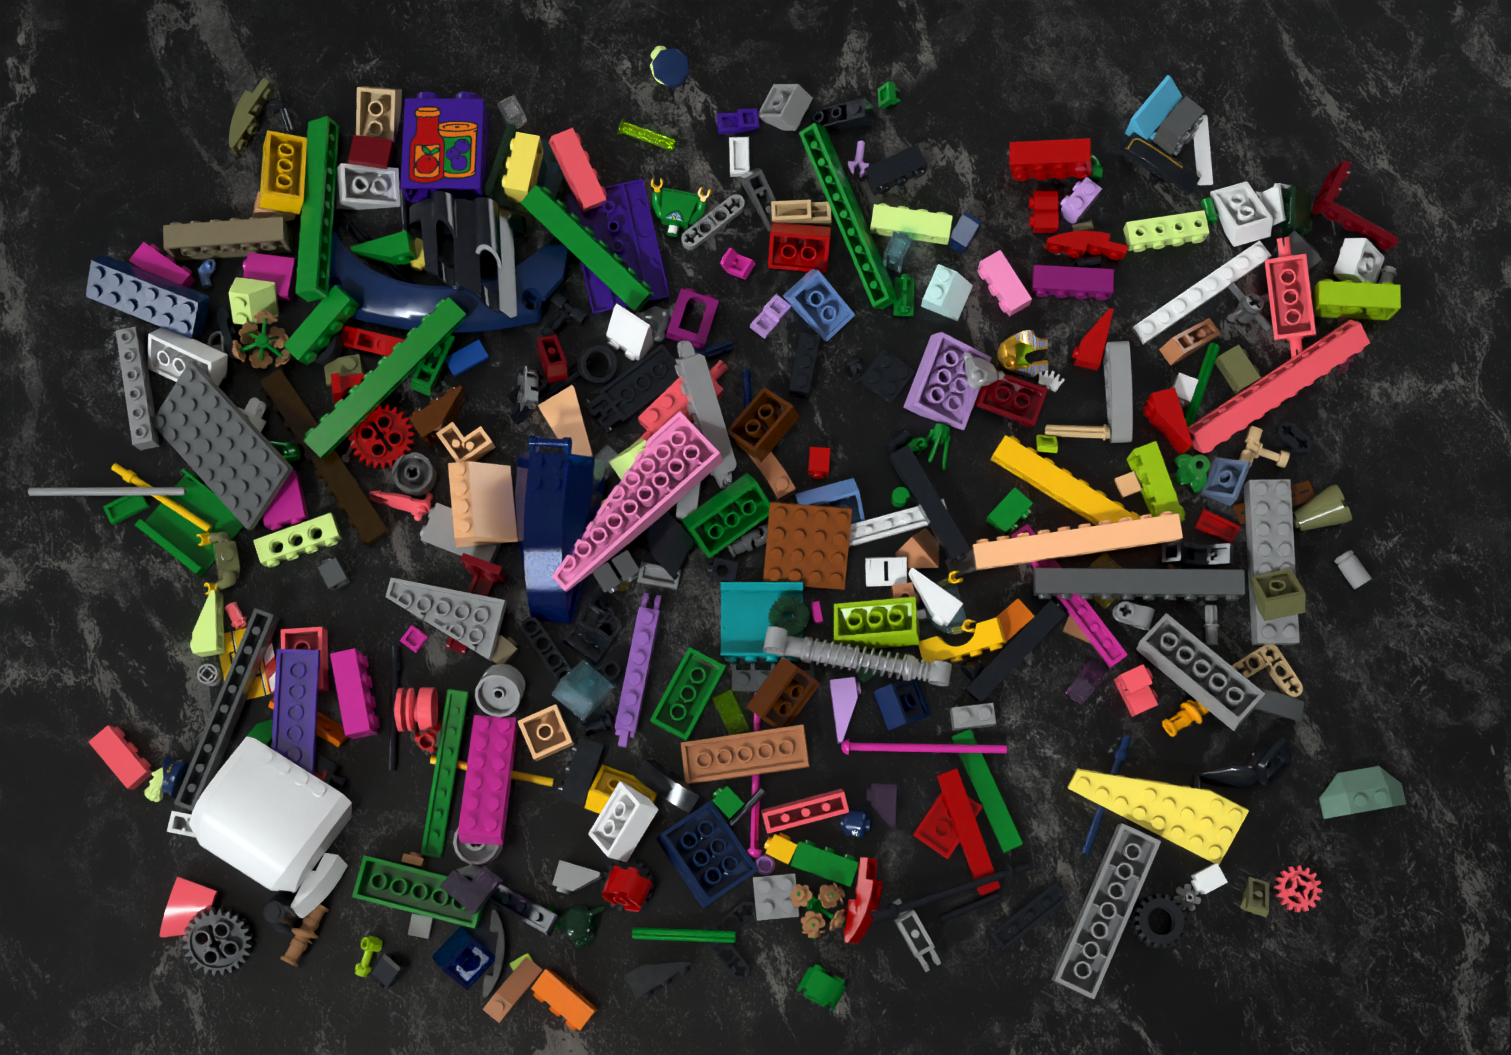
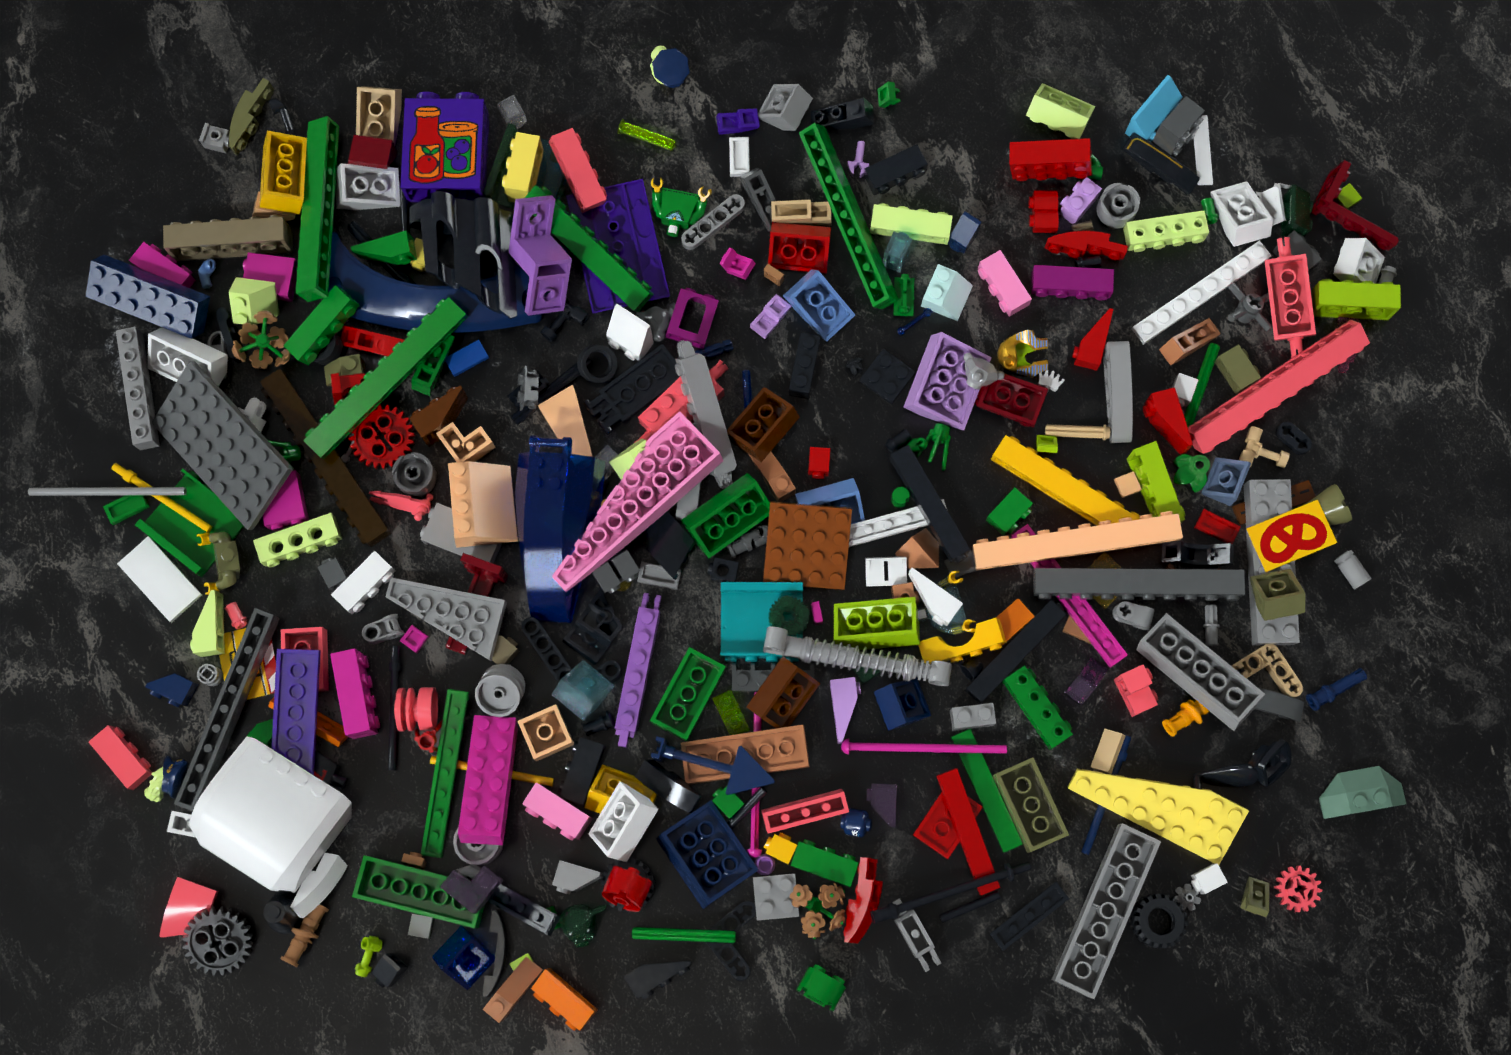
dark red brick [537,334,568,383] -> none
none -> white tile [117,536,202,623]
none -> dark blue slope [145,674,199,708]
none -> light grey brick [199,123,230,153]
none -> white brick [331,551,395,614]
none -> light grey piece [362,614,404,645]
none -> medium lavender bracket [509,195,572,316]
none -> bright pink brick [522,782,593,841]
none -> dark blue piece [651,736,775,795]
none -> medium nougat tile [764,264,784,286]
none -> clear blue hinge [897,308,932,335]
none -> olive brick [993,757,1069,853]
none -> green brick [1002,666,1073,750]
none -> yellowish green slope [1026,83,1095,139]
none -> tan tile [1091,729,1125,774]
none -> light grey brick [1096,183,1140,229]
none -> sticker [1246,500,1337,572]
none -> dark blue pin [1306,668,1367,711]
none -> lime tile [1334,183,1362,209]

